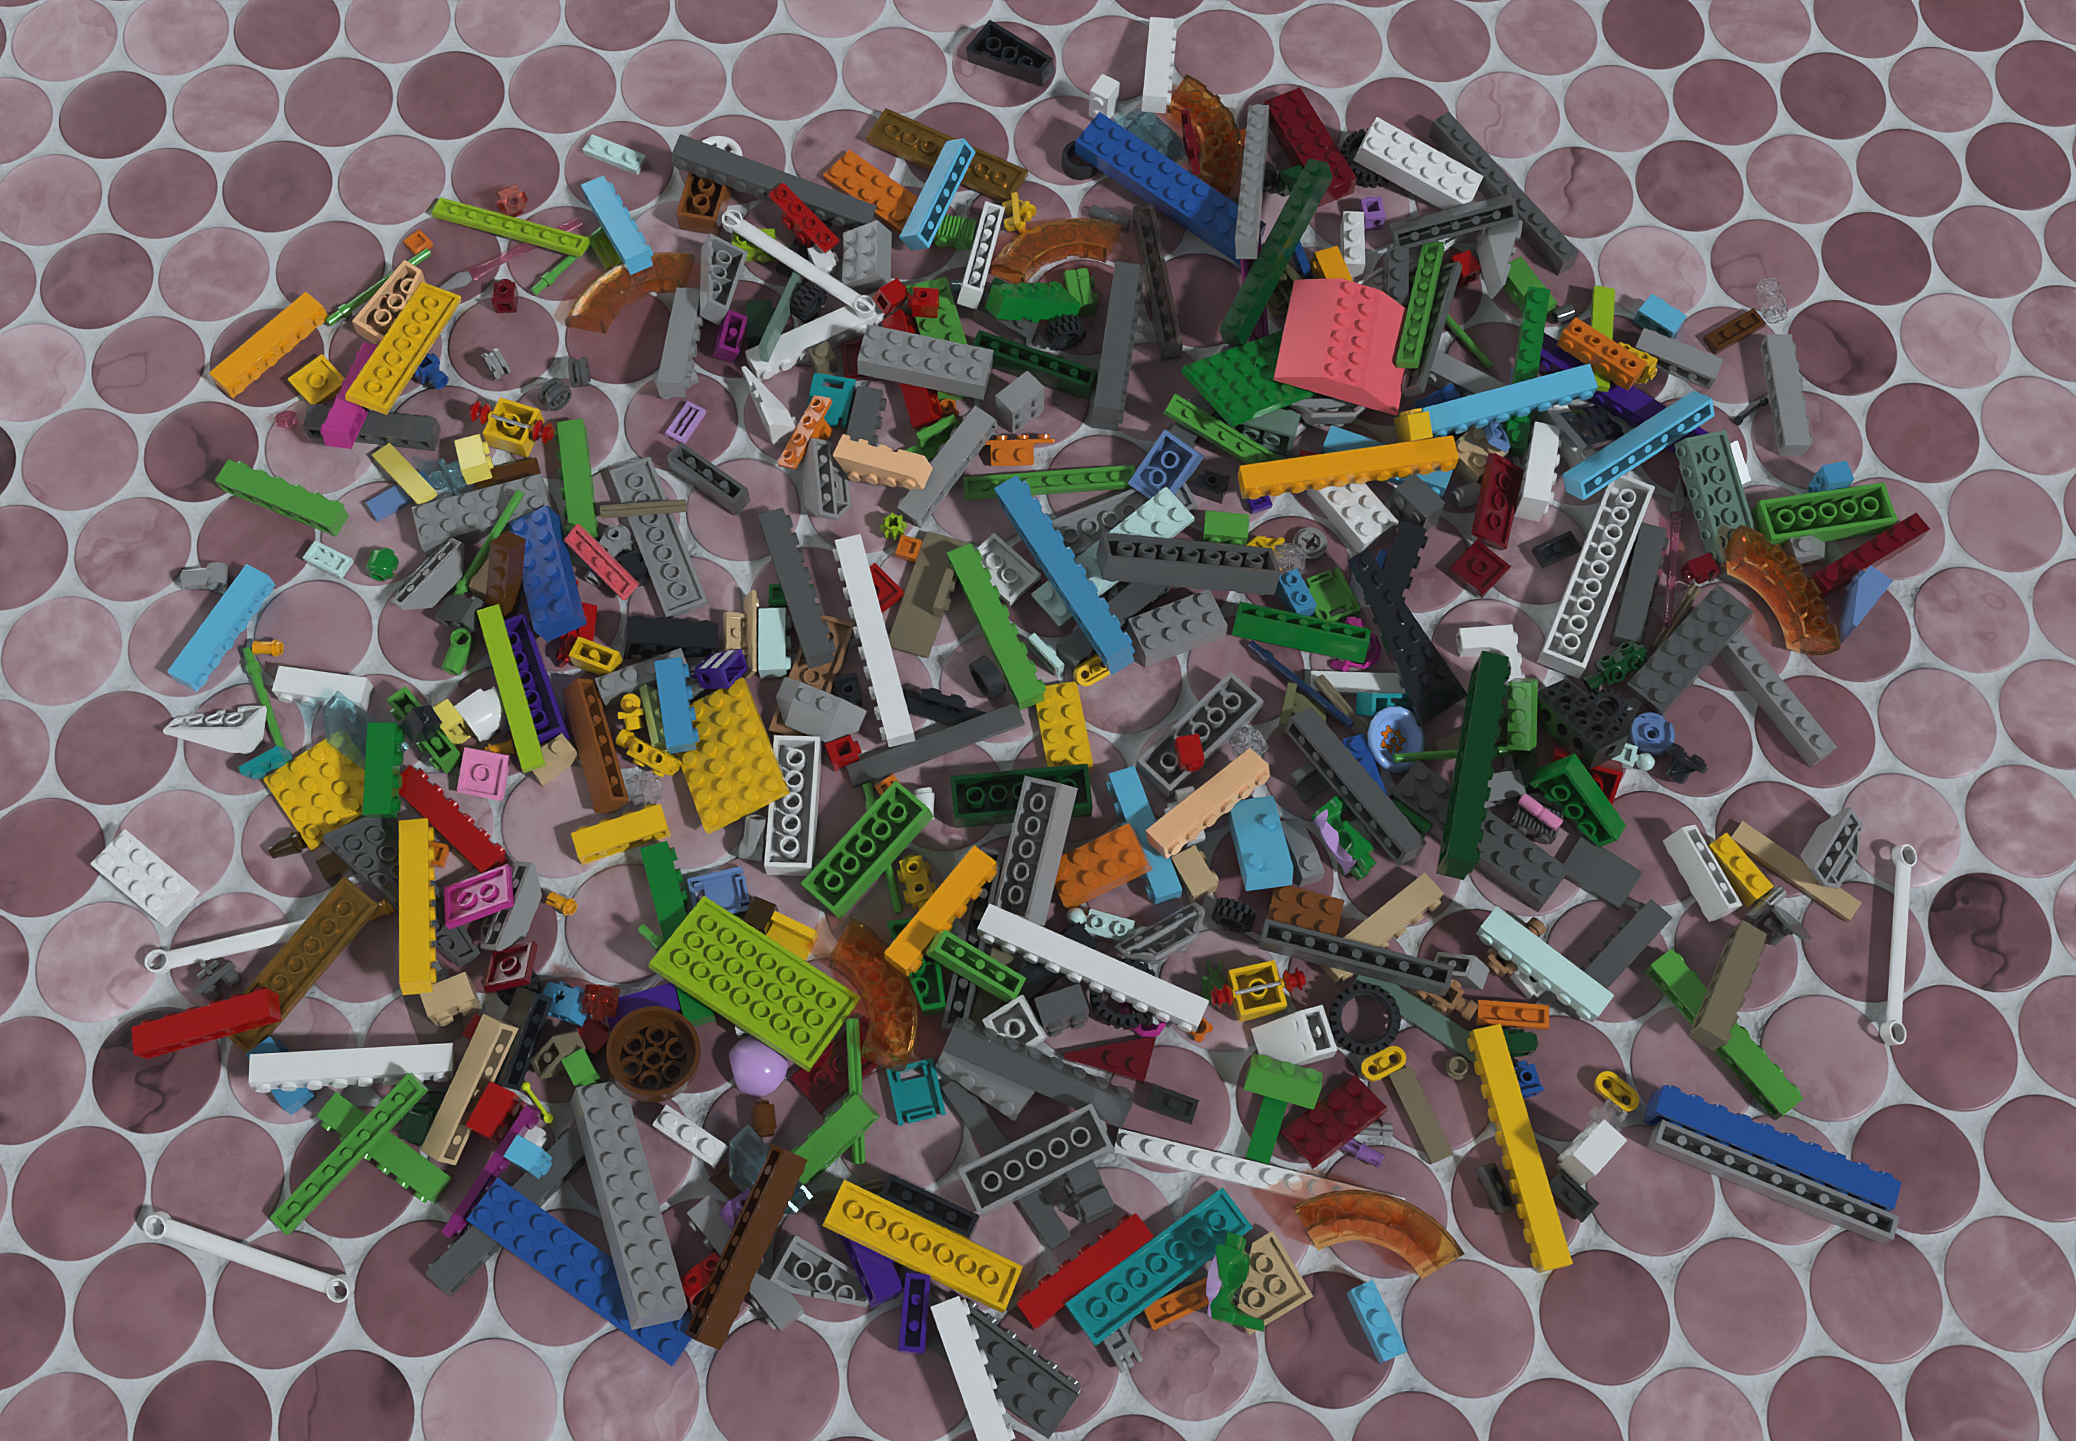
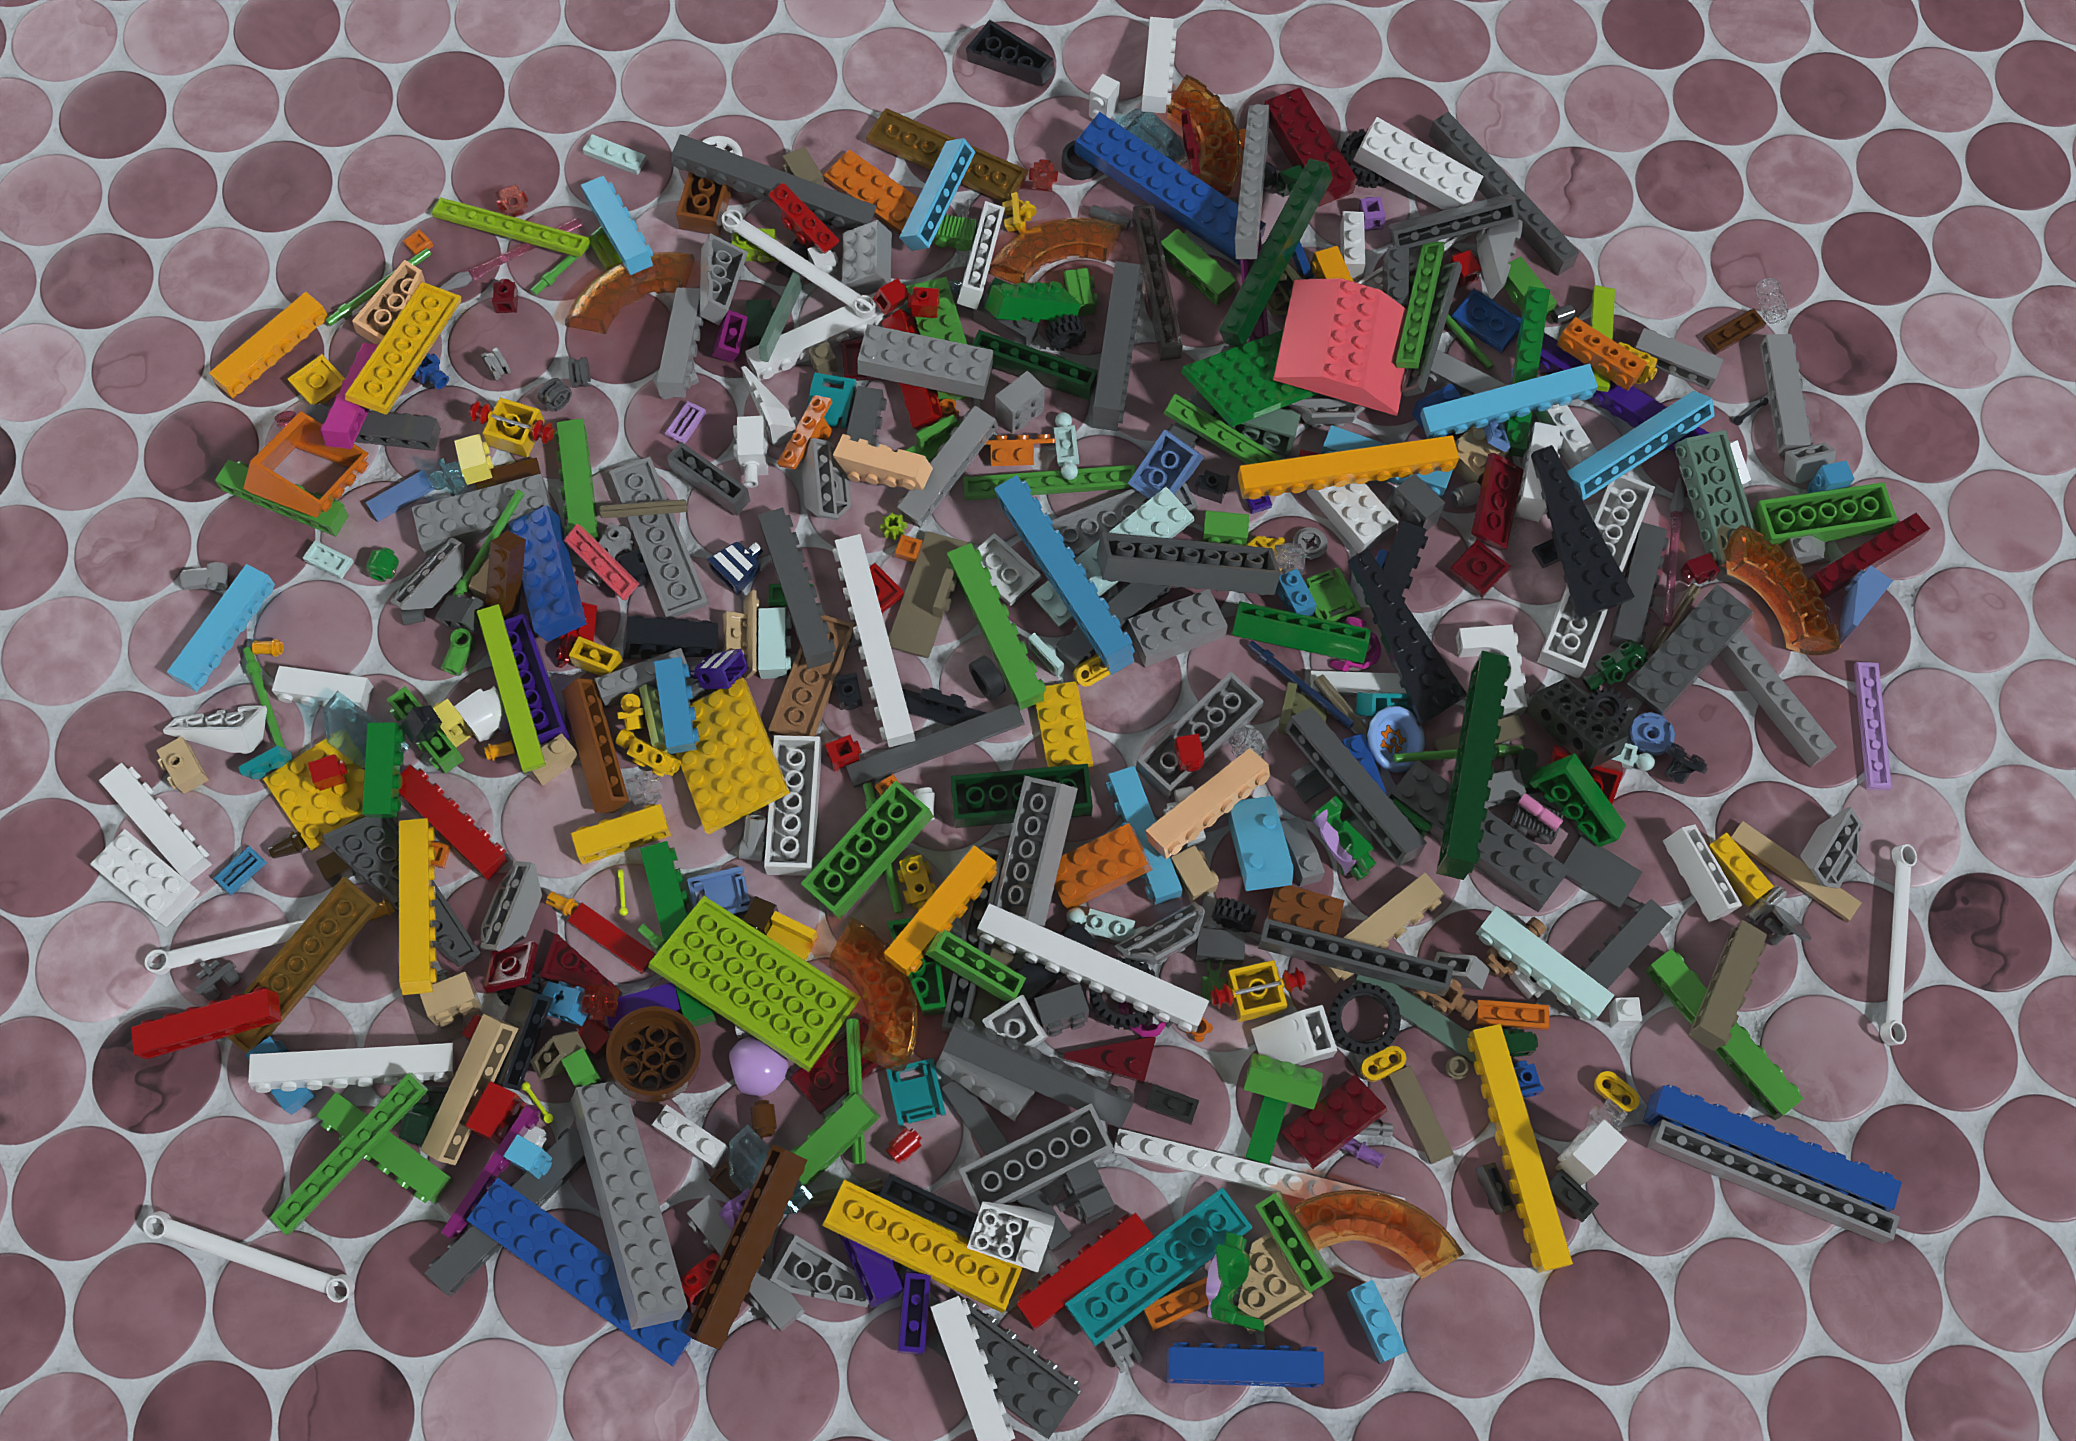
light yellow tile [372,443,438,505] -> none
dark pink tile [444,864,514,929] -> none
bright pink plate [456,747,511,801] -> none
light grey wedge [776,677,867,743] -> none
black tyre [790,282,827,323] -> none
yellow brick [1394,408,1433,443] -> none
bright green brick [1507,678,1538,751] -> none
black plate [1554,404,1625,451] -> none
medium azure brick [1633,294,1687,338] -> none
none -> white brick [99,763,212,883]
none -> tan brick [157,736,209,794]
none -> dark azure tile [213,846,267,895]
none -> orange windscreen [244,411,369,518]
none -> red brick [308,754,348,791]
none -> dark grey hinge [401,609,425,626]
none -> dark red wing [540,934,623,998]
none -> red tile [567,902,656,974]
none -> neon yellow hinge [618,869,628,916]
none -> dark blue torso [707,542,763,596]
none -> white brick [733,416,768,488]
none -> dark tan brick [782,146,824,186]
none -> red brick [885,1128,922,1164]
none -> white slope [967,1201,1055,1272]
none -> clear red brick [1029,159,1058,192]
none -> light aqua plate [1054,412,1079,480]
none -> bright green brick [1159,229,1236,306]
none -> blue brick [1166,1342,1324,1388]
none -> dark grey brick [1195,926,1246,966]
none -> bright green brick [1255,1191,1335,1293]
none -> blue tile [1451,289,1521,353]
none -> black wing [1531,445,1635,622]
none -> white brick [1608,997,1642,1028]
none -> light grey brick [1784,442,1836,484]
none -> lavender tile [1854,662,1892,790]

